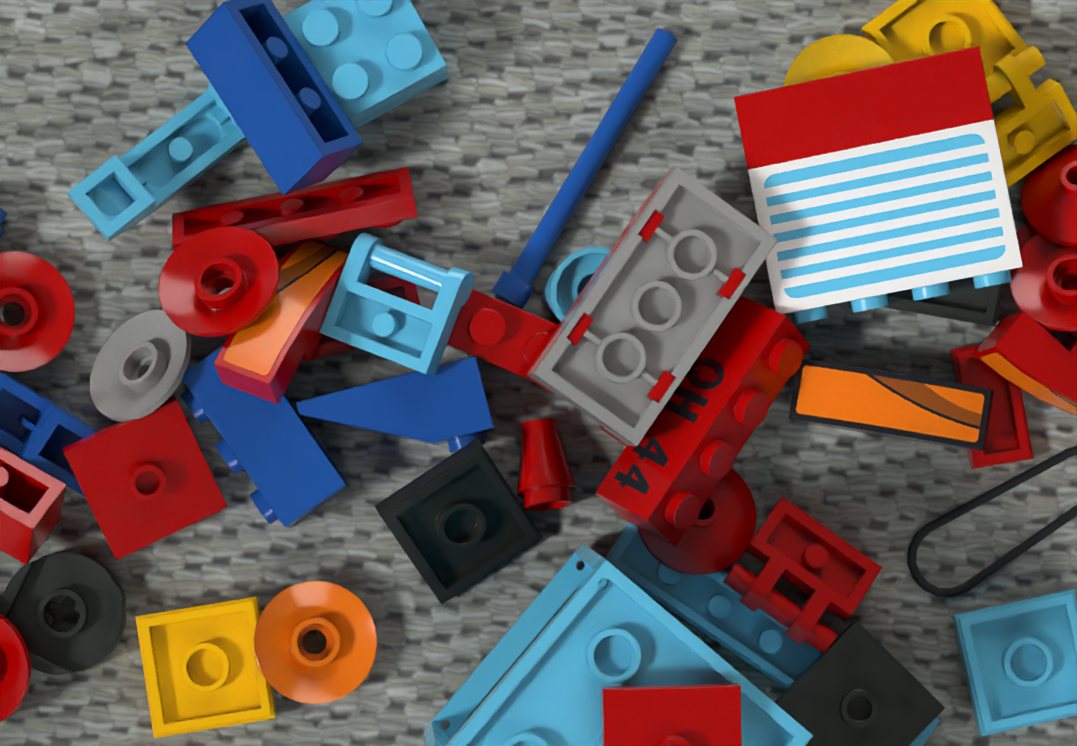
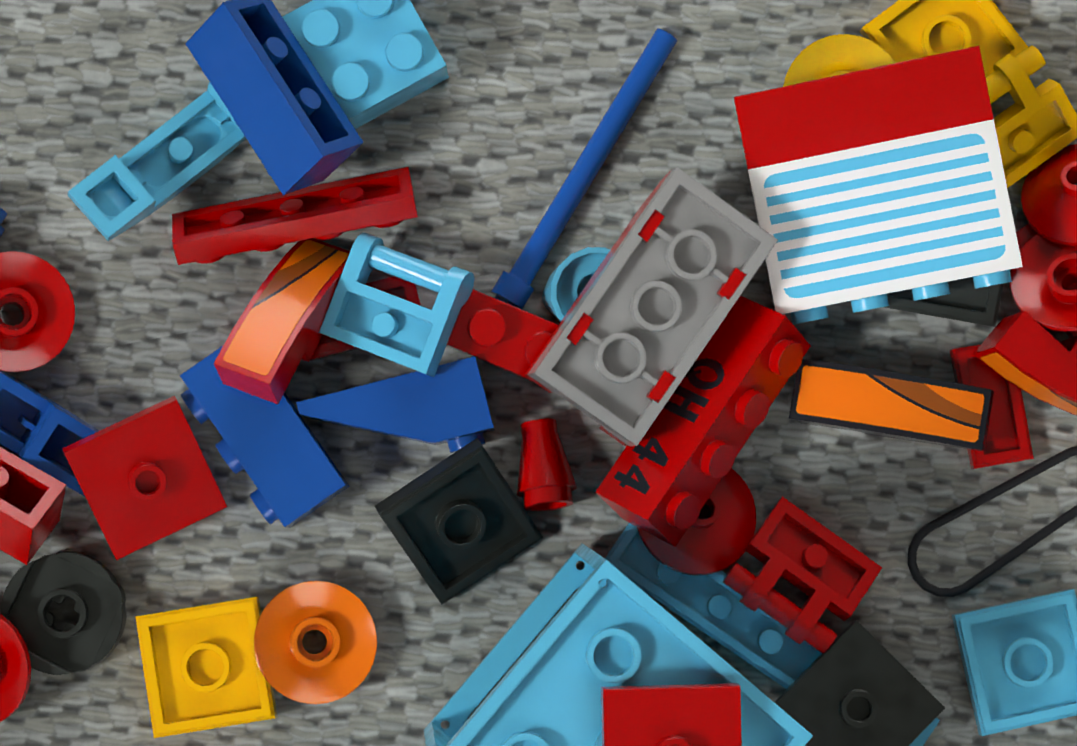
light grey dish [90,309,191,422] -> none
red dish [158,226,280,337] -> none

